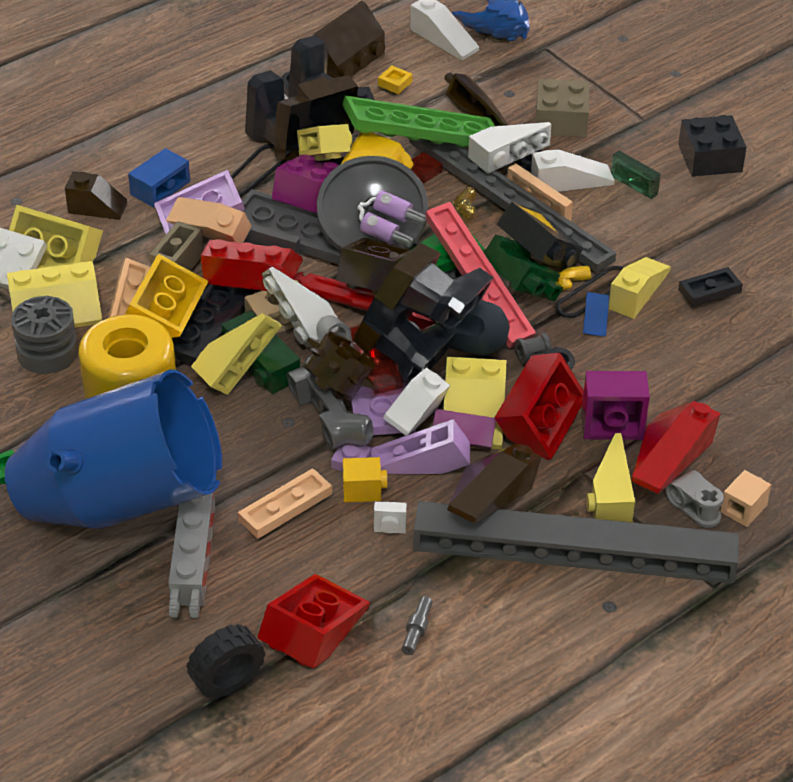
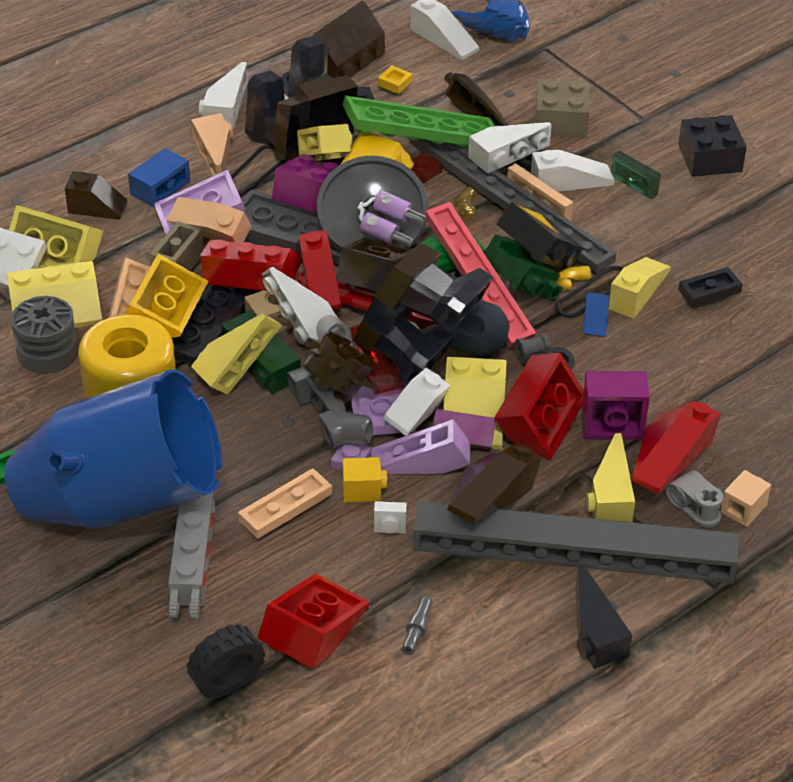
none -> light nougat slope [191,113,233,177]
none -> white slope [199,62,248,129]
none -> red slope [299,230,342,310]
none -> black slope [576,564,632,669]

